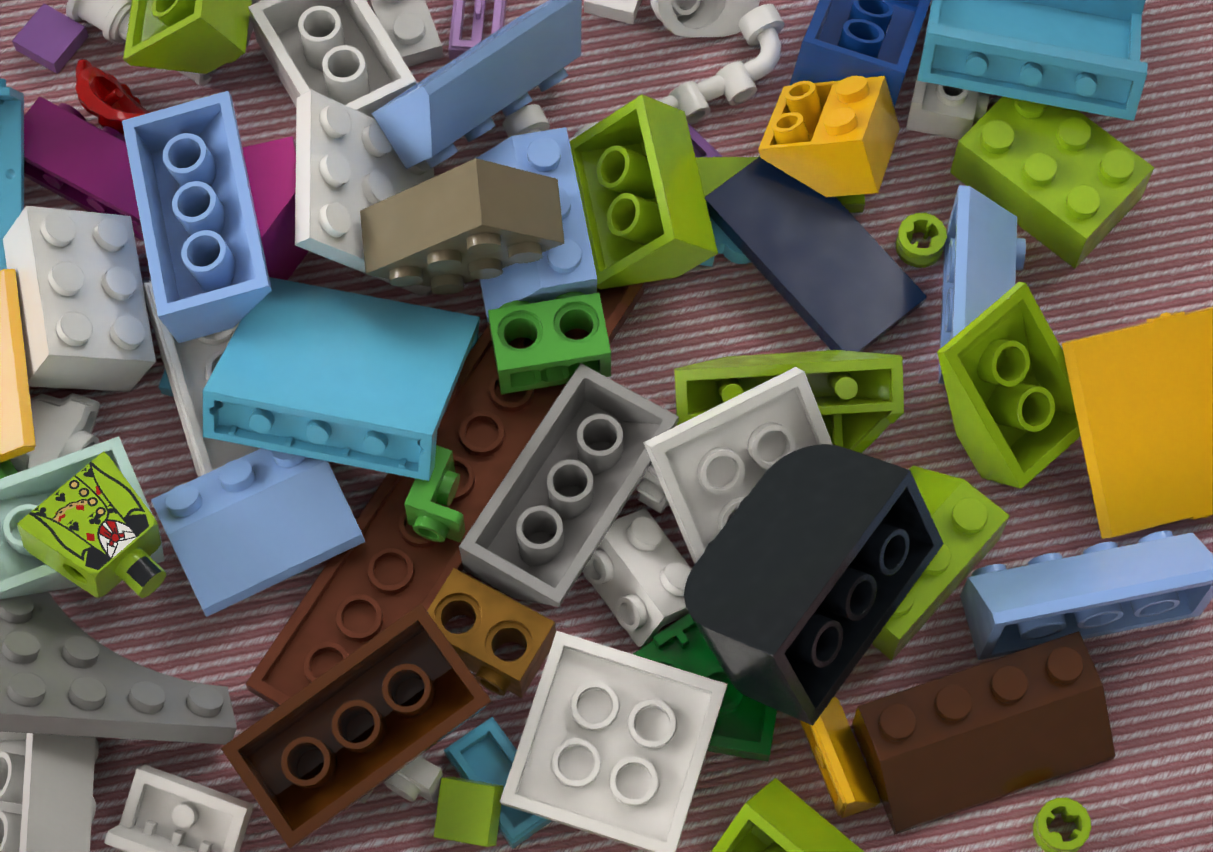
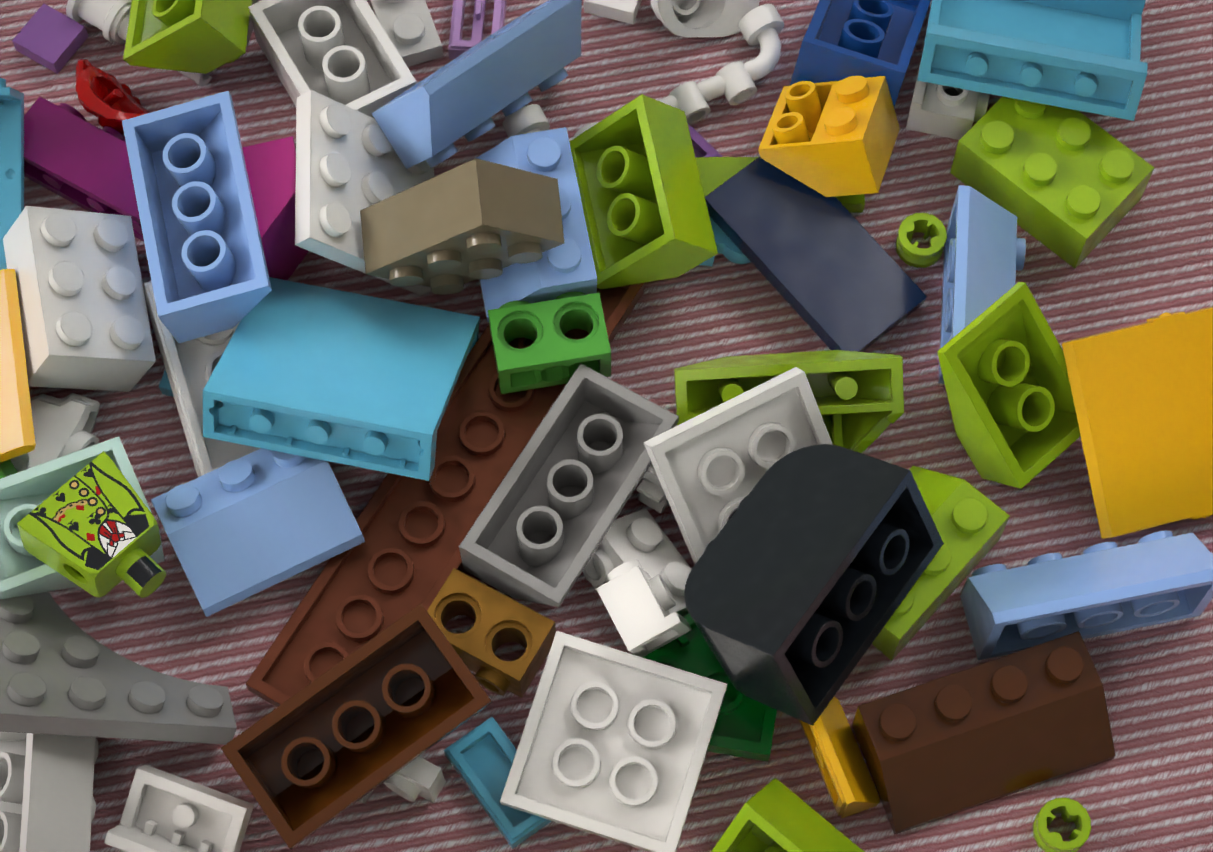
bright green bracket [404,445,466,542] -> none
lime tile [433,776,504,847] -> none
none -> white brick [596,559,692,657]

